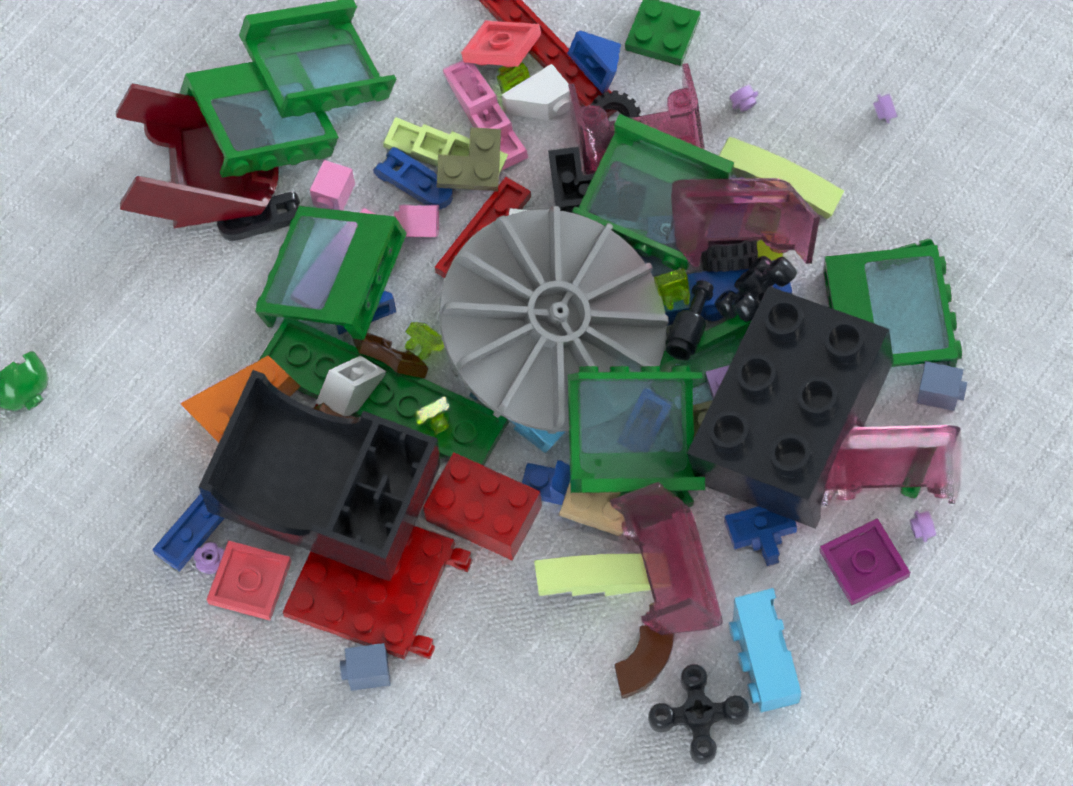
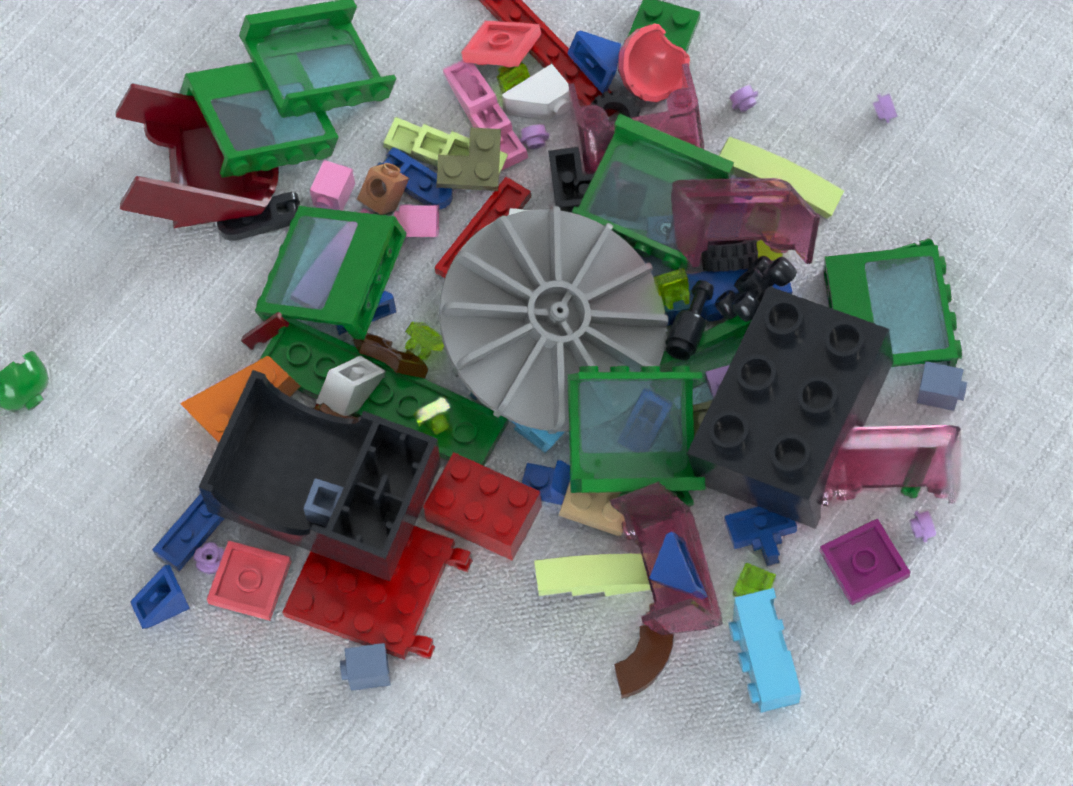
black gear [648,664,749,765] -> none
none -> blue slope [130,565,190,629]
none -> dark red piece [241,312,289,350]
none -> sand blue brick [303,478,344,527]
none -> nougat brick [357,163,409,215]
none -> lavender plate [520,125,549,149]
none -> coral cylinder [618,24,690,102]
none -> blue slope [649,532,708,600]
none -> clear neon green tile [733,563,776,597]

